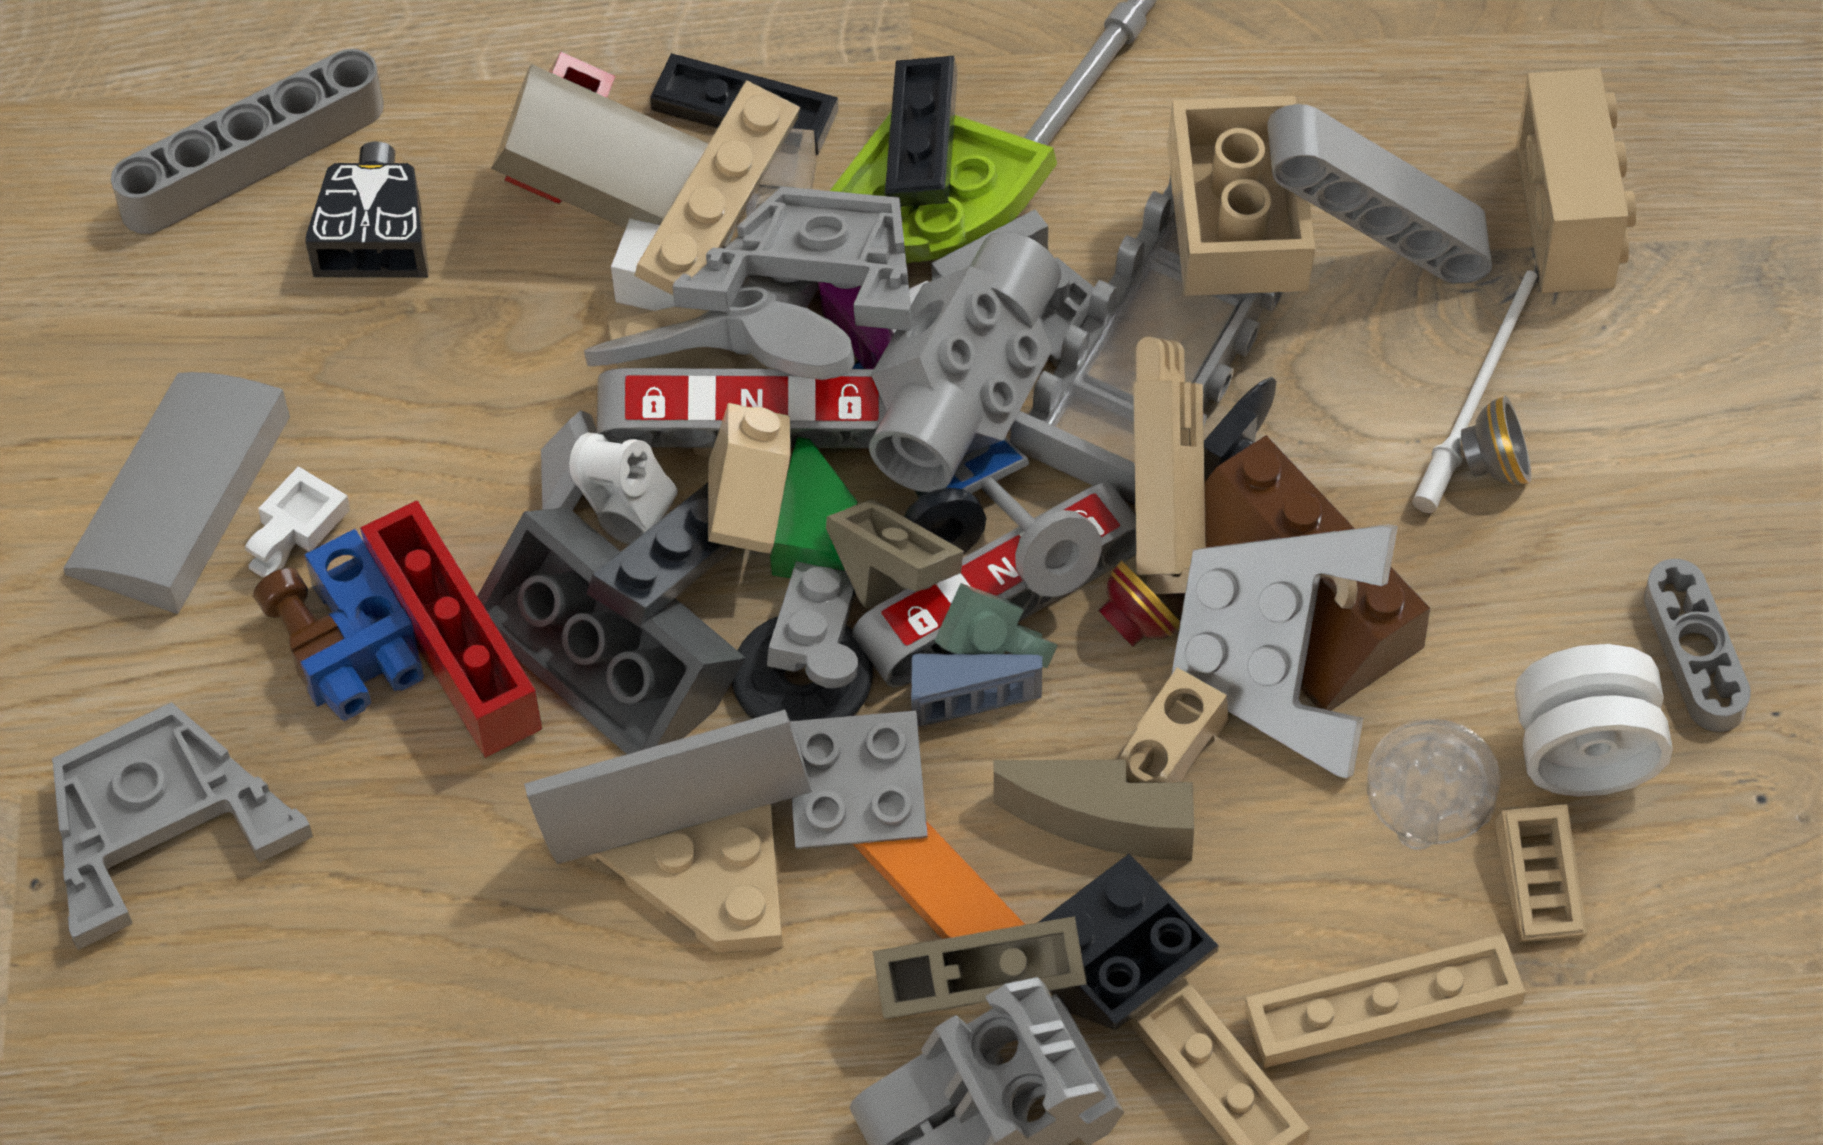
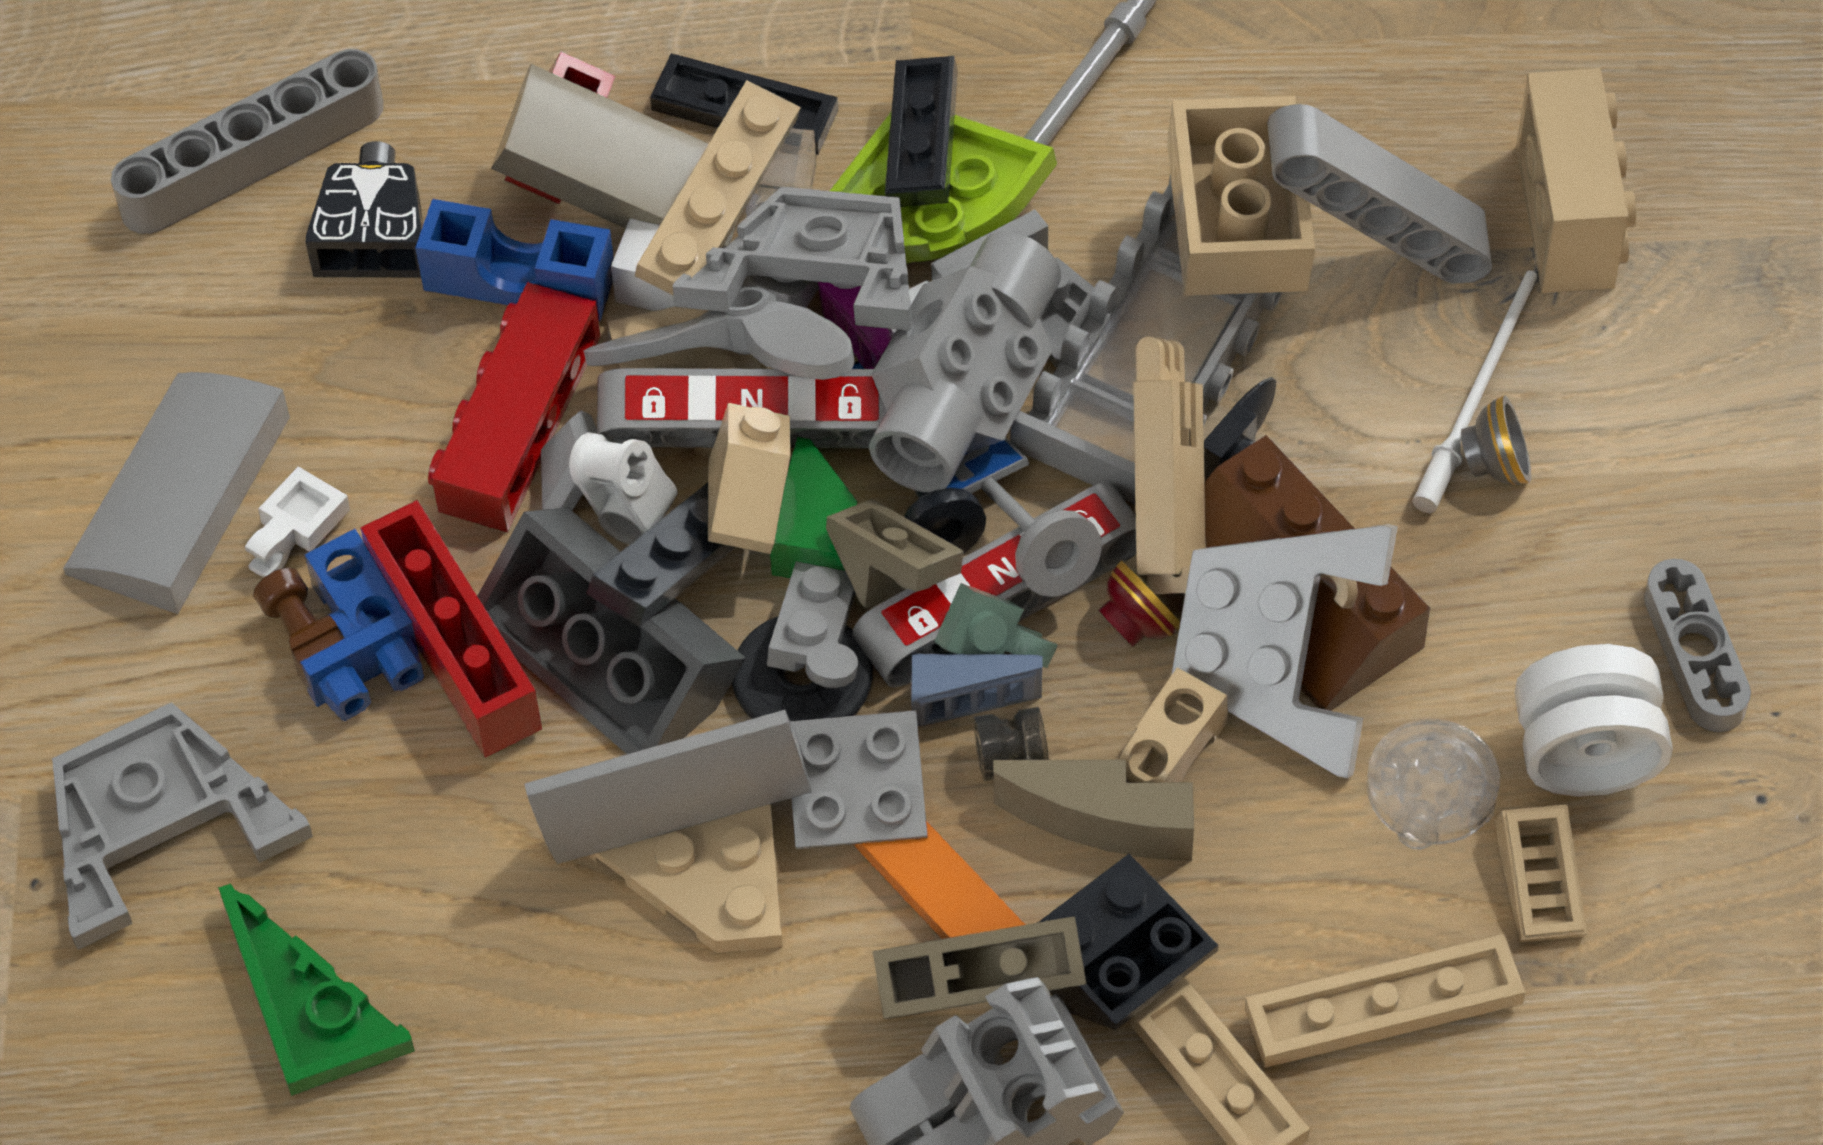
none -> green wing [218,883,415,1096]
none -> blue arch [415,199,614,321]
none -> red brick [428,282,601,533]
none -> clear smoke wheel [973,707,1049,781]

